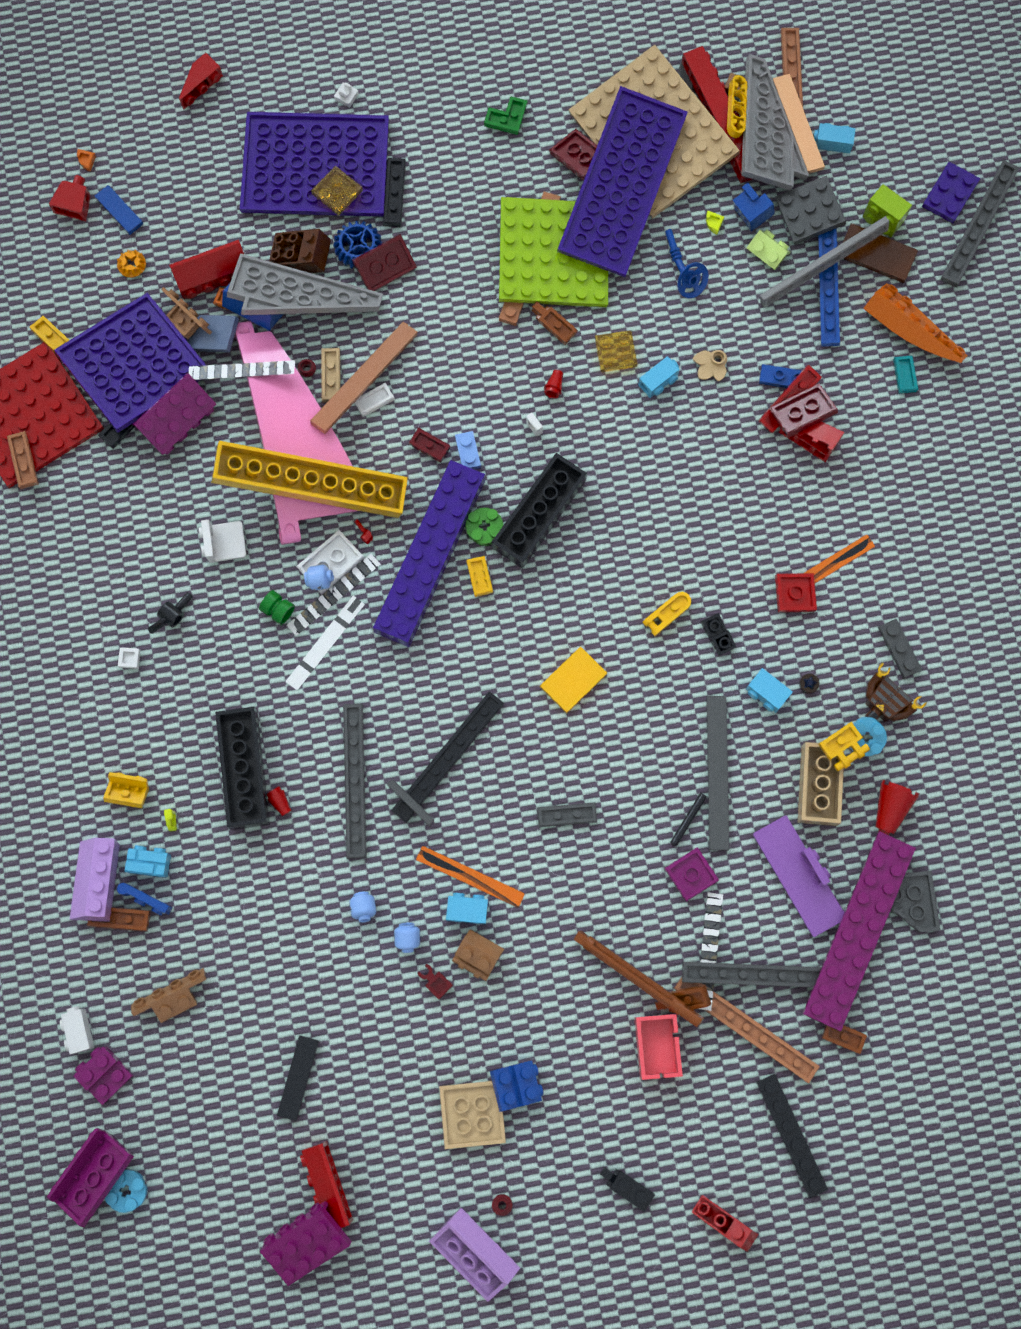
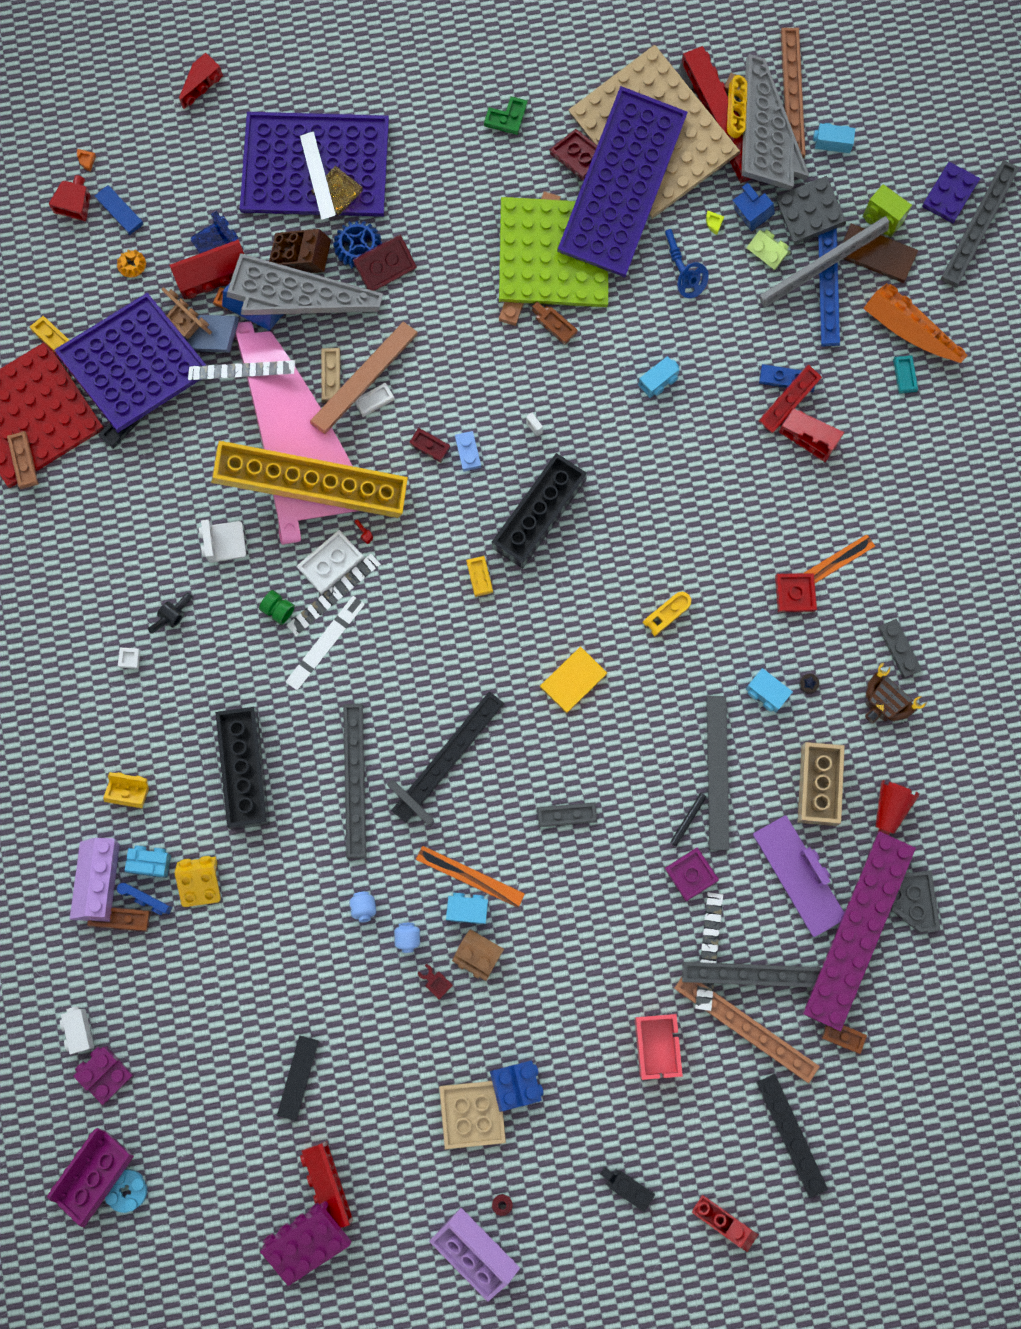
medium nougat bracket [131,968,206,1023] -> none
magenta bracket [133,373,216,455] -> none
neon yellow tile [164,809,177,831] -> none
red cone [266,786,292,816] -> none
dark red plate [297,359,316,377] -> none
light blue head [304,565,334,591] -> none
white tile [334,82,359,108] -> none
dark purple brick [373,460,485,647] -> none
black tile [383,158,406,227] -> none
bright green plate [466,508,503,546] -> none
red cone [544,370,564,399] -> none
dark orange piece [573,931,704,1027] -> none
clear yellow plate [595,330,637,372] -> none
dark orange hinge [655,985,711,1014] -> none
tan plate [693,350,727,381] -> none
black slope [700,613,736,656] -> none
tile [770,383,838,438] -> none
light nougat tile [773,74,825,174] -> none
yellow plate [818,722,870,771] -> none
medium azure plate [851,717,887,756] -> none
none -> yellow bracket [174,856,221,907]
none -> clear blue bracket [190,211,239,254]
none -> white sticker [300,132,335,220]

